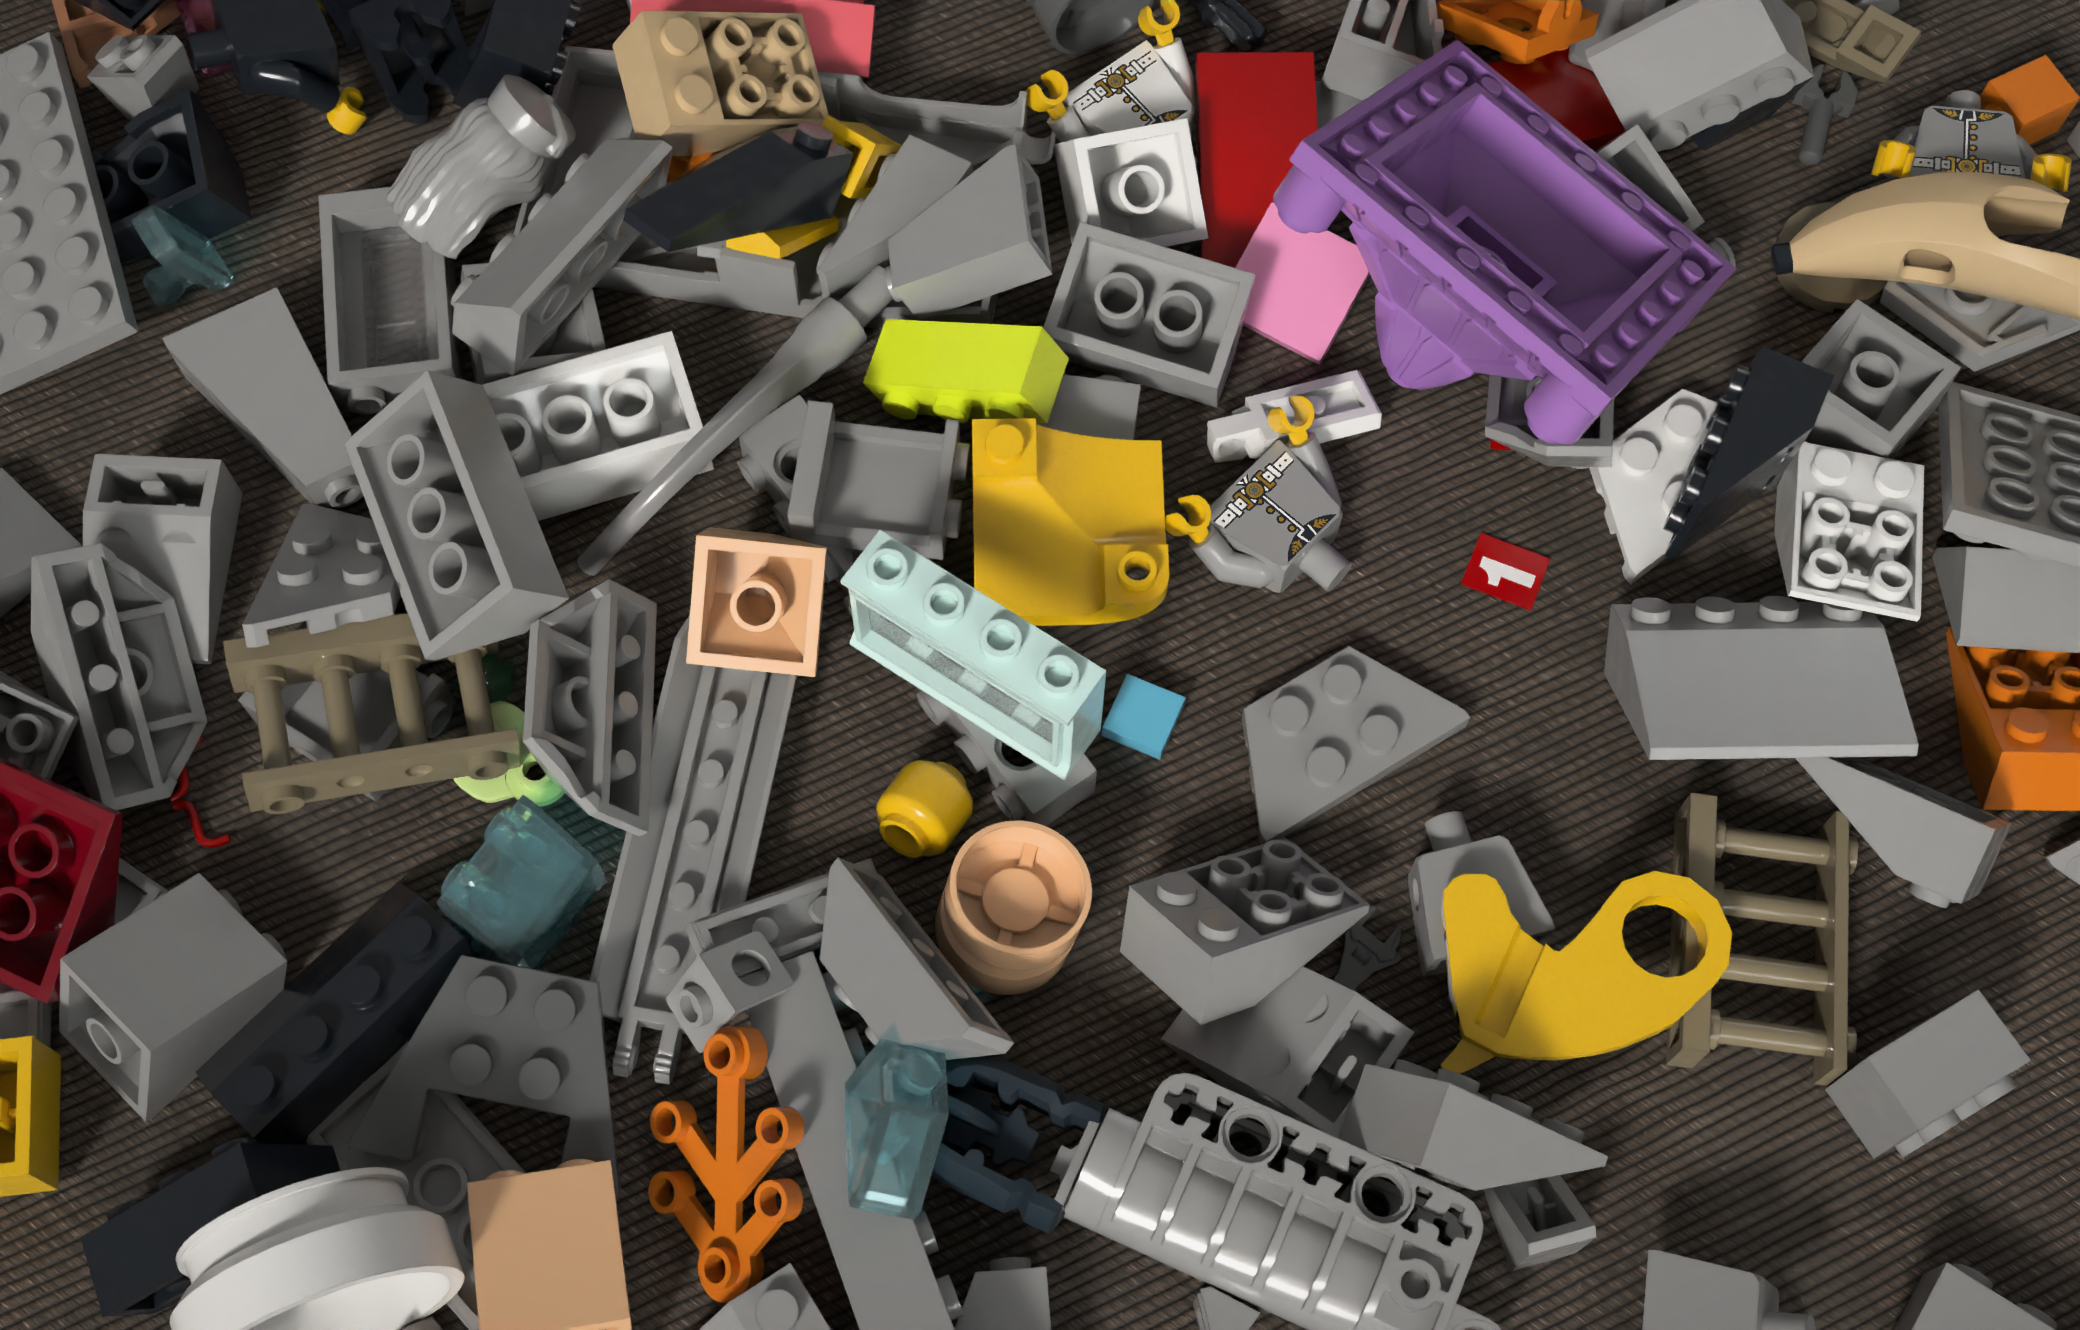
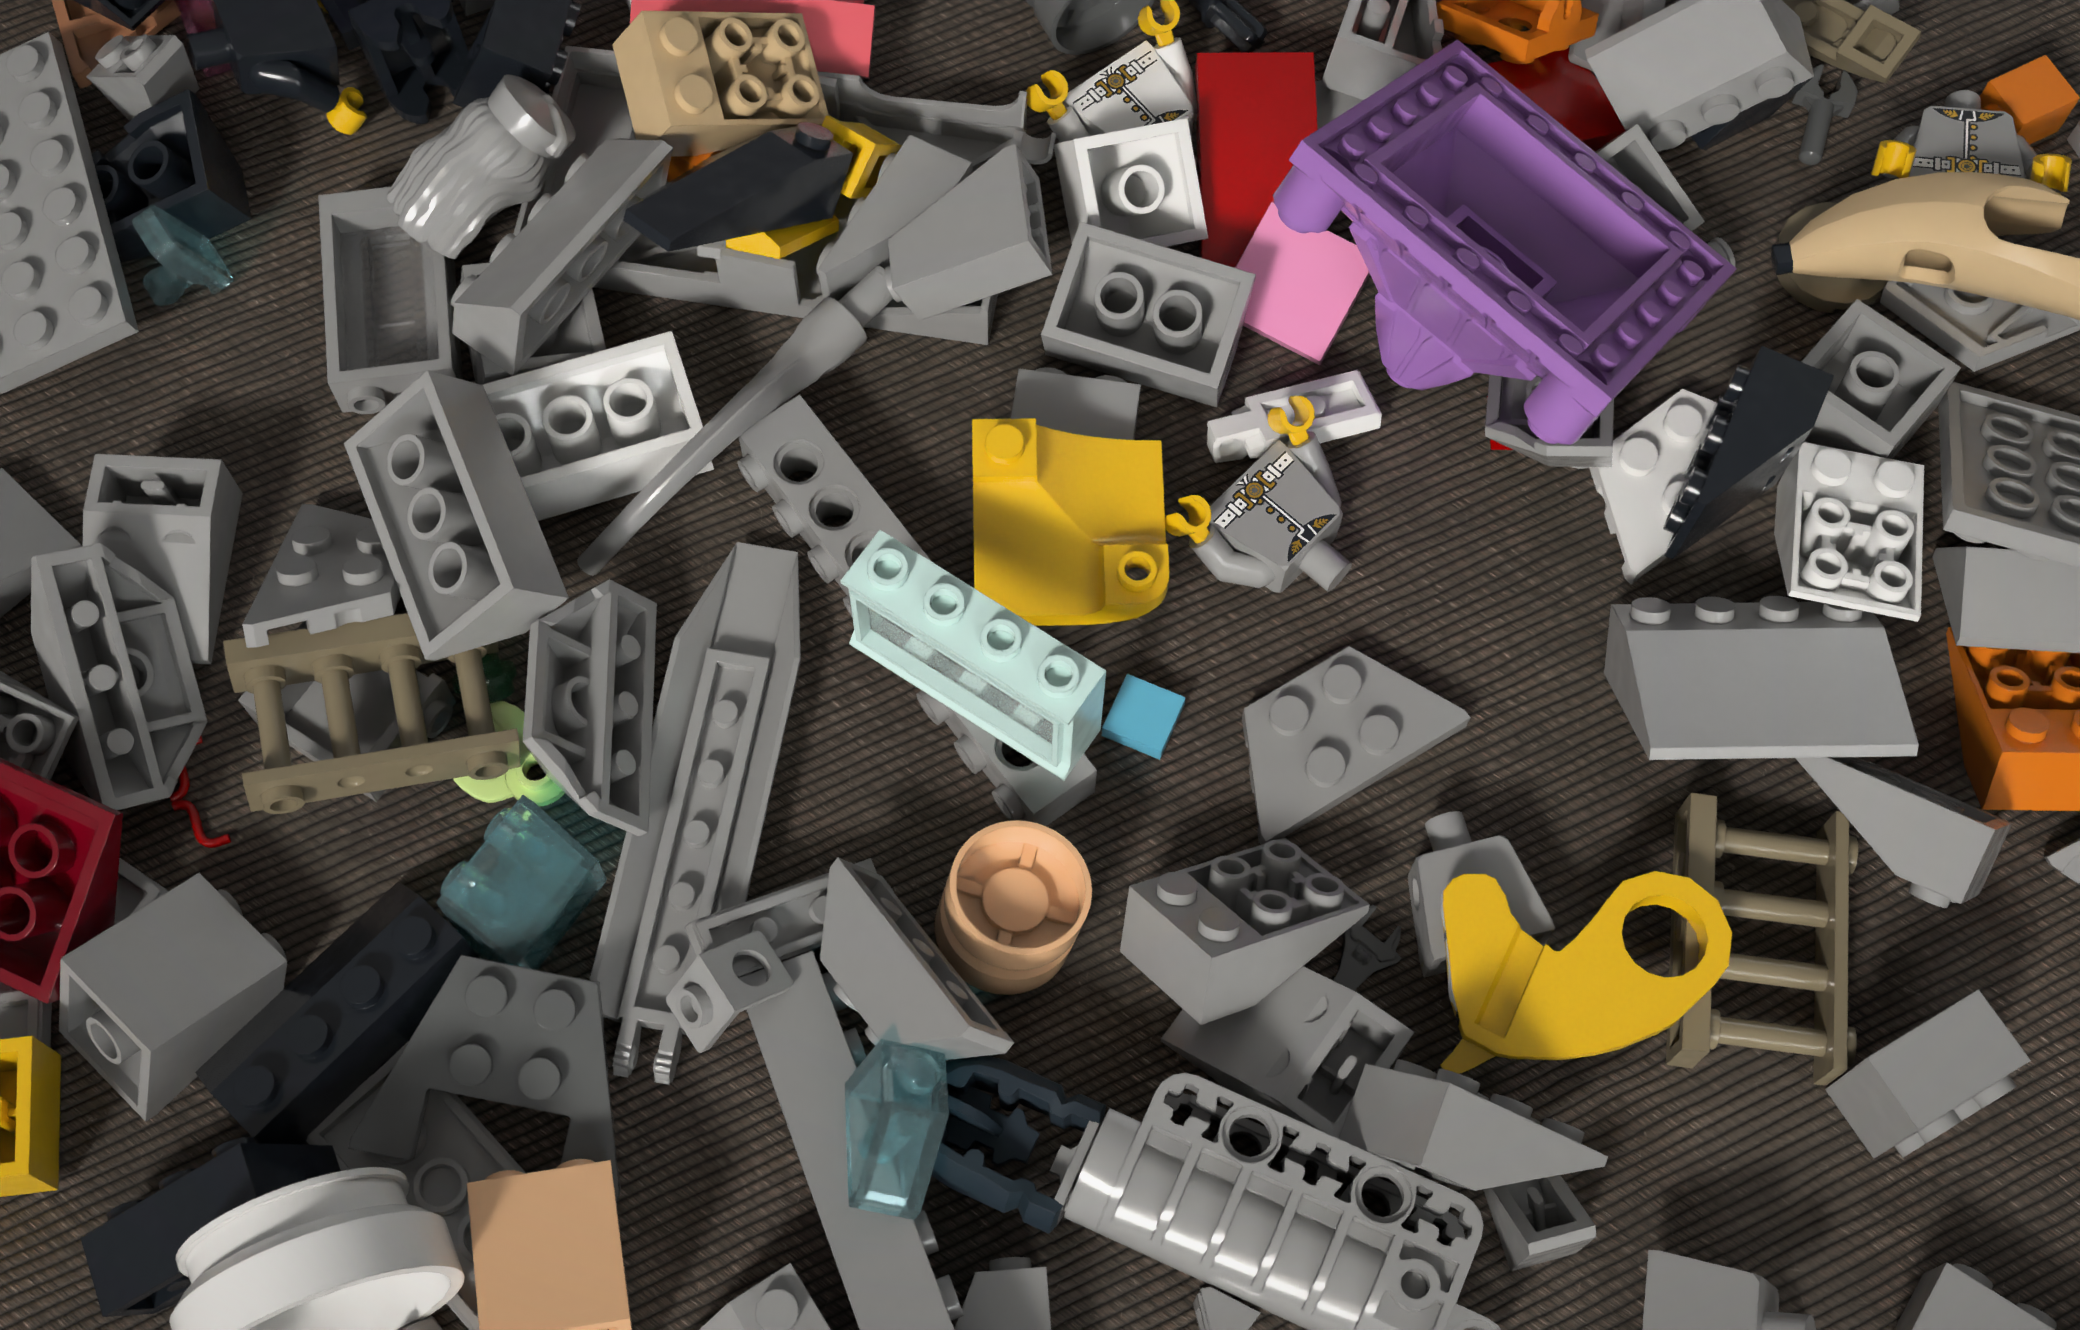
light grey slope [162,287,363,509] -> none
orange plant [648,1026,804,1303] -> none
light nougat slope [686,527,828,677] -> none
light grey panel [787,400,971,560] -> none
neon yellow brick [863,319,1069,424] -> none
yellow head [876,760,973,858] -> none
red sticker [1461,533,1550,611] -> none

